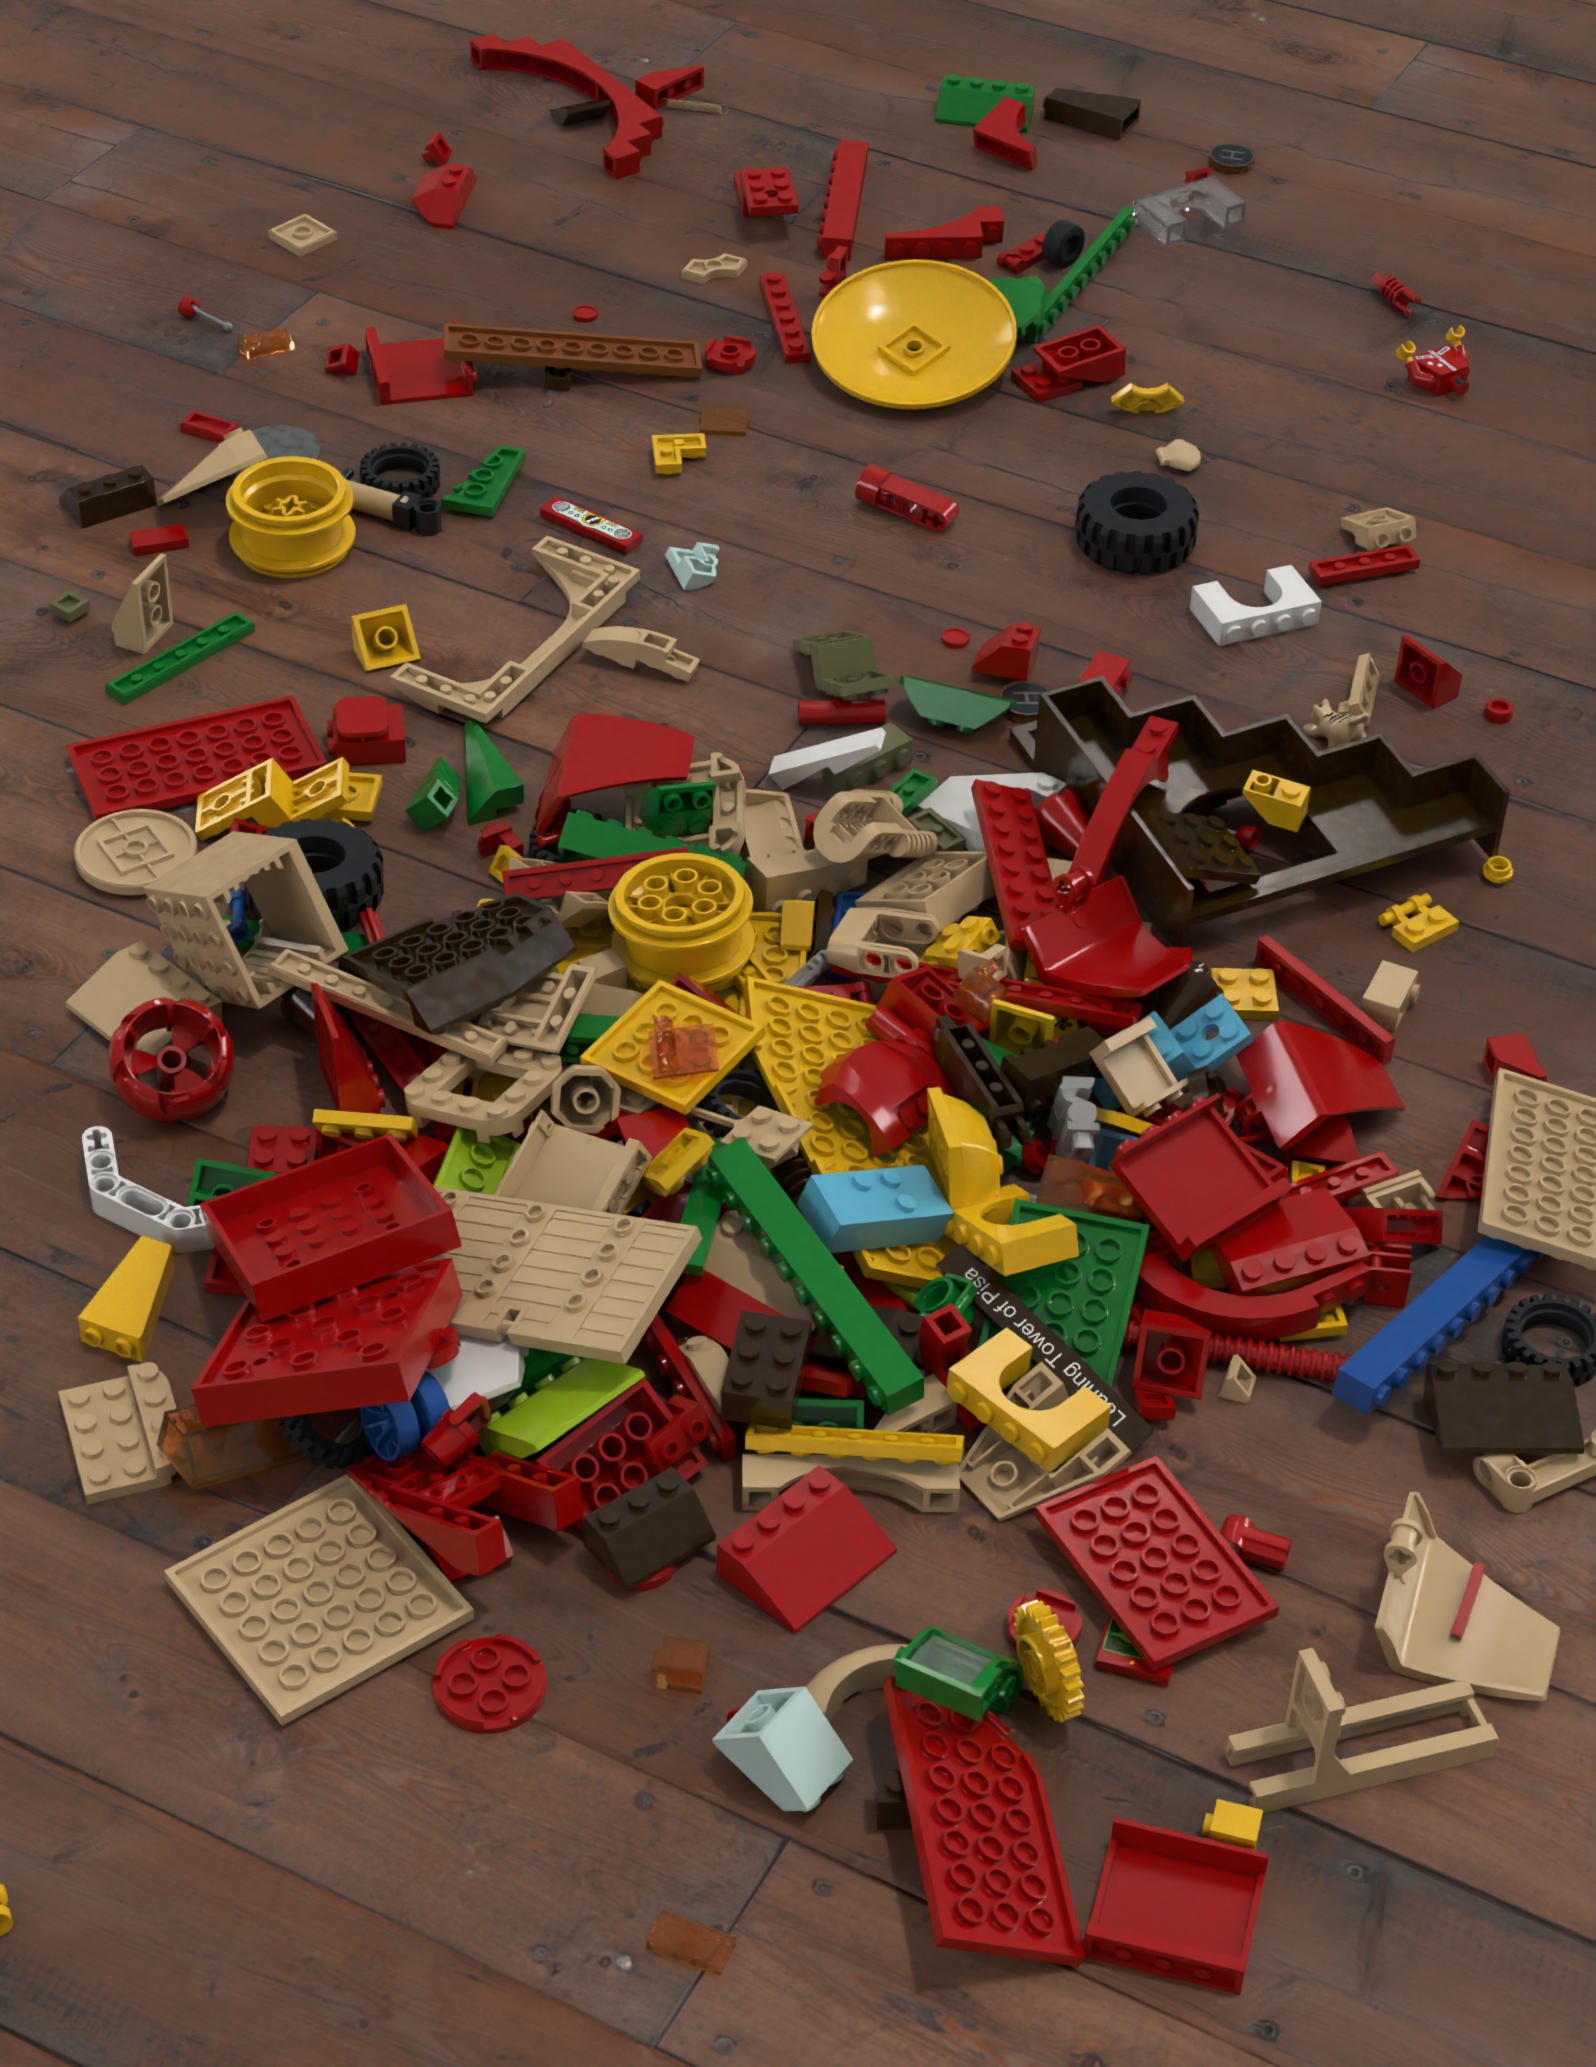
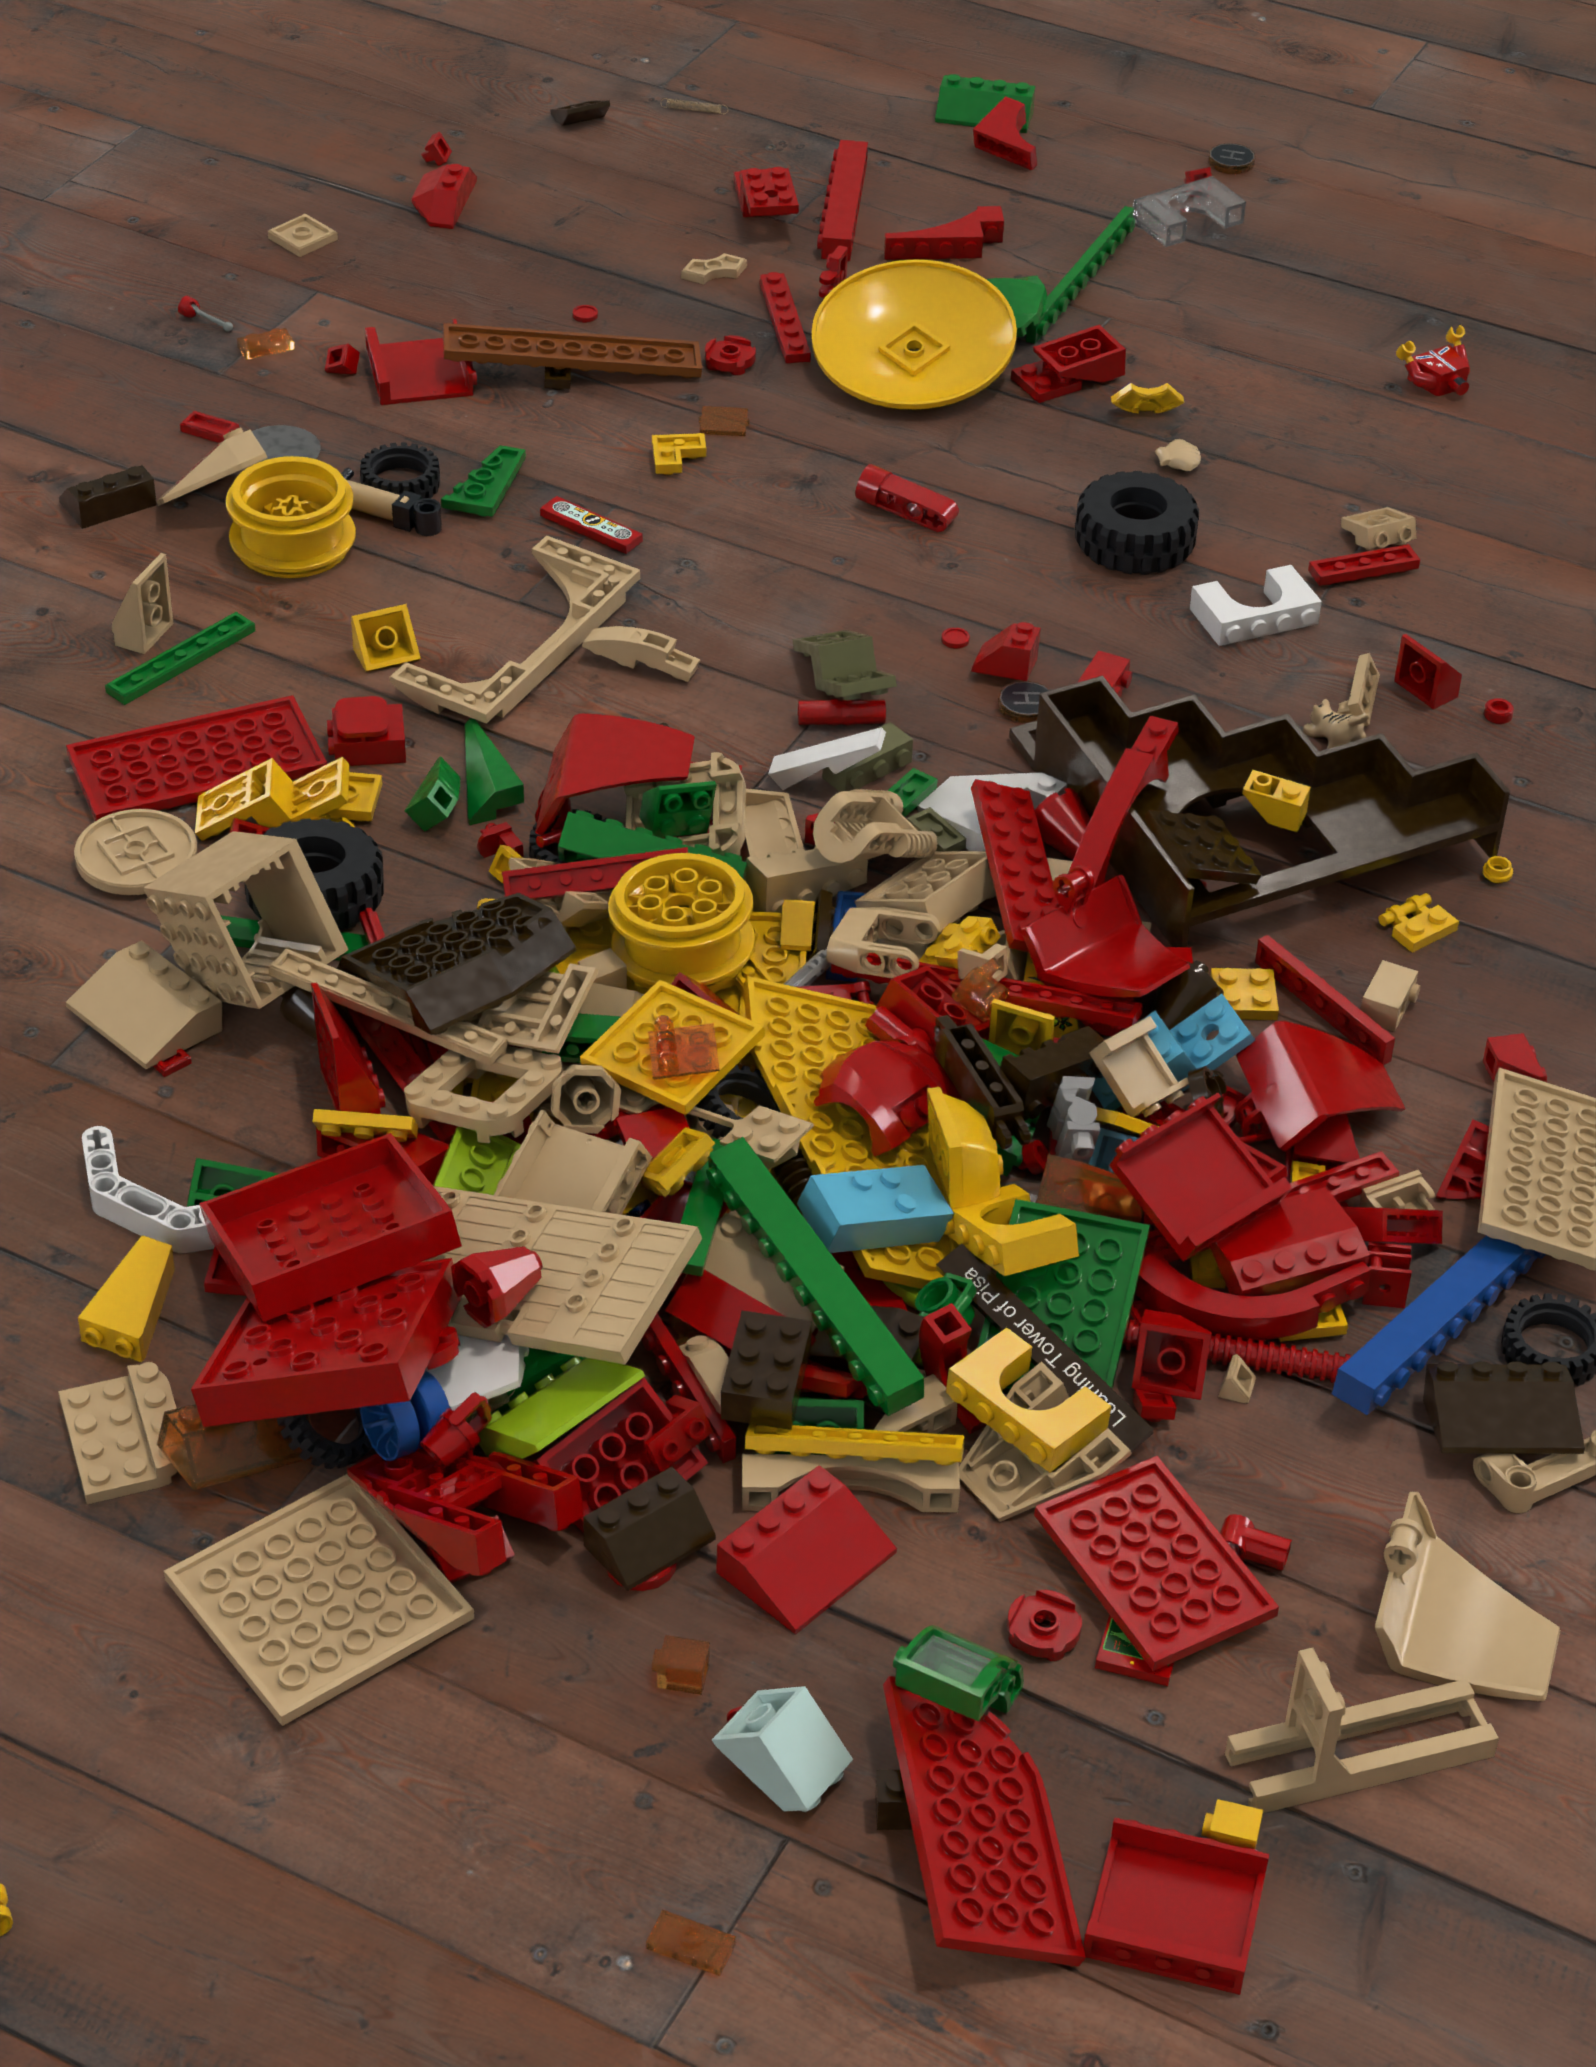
olive plate [49,590,90,622] -> none
red wheel [108,997,235,1123] -> none
red tile [129,524,189,555] -> none
blue bar [228,889,249,943] -> none
red plate [246,1126,317,1174] -> none
red tile [433,1634,547,1733] -> none
red arch [470,33,664,180] -> none
red slope [635,65,704,111] -> none
light aqua slope [665,542,719,590] -> none
tan brick [805,1644,909,1723] -> none
green wedge [899,675,1017,733] -> none
red plate [997,233,1046,274] -> none
yellow gear [1013,1599,1085,1723] -> none
black tyre [1042,219,1085,268] -> none
dark brown slope [1043,88,1141,140] -> none
red hinge [1227,826,1260,852] -> none
red hinge [1372,272,1422,318] -> none
red piece [1450,1562,1485,1642] -> none
none -> red cone [451,1246,543,1329]

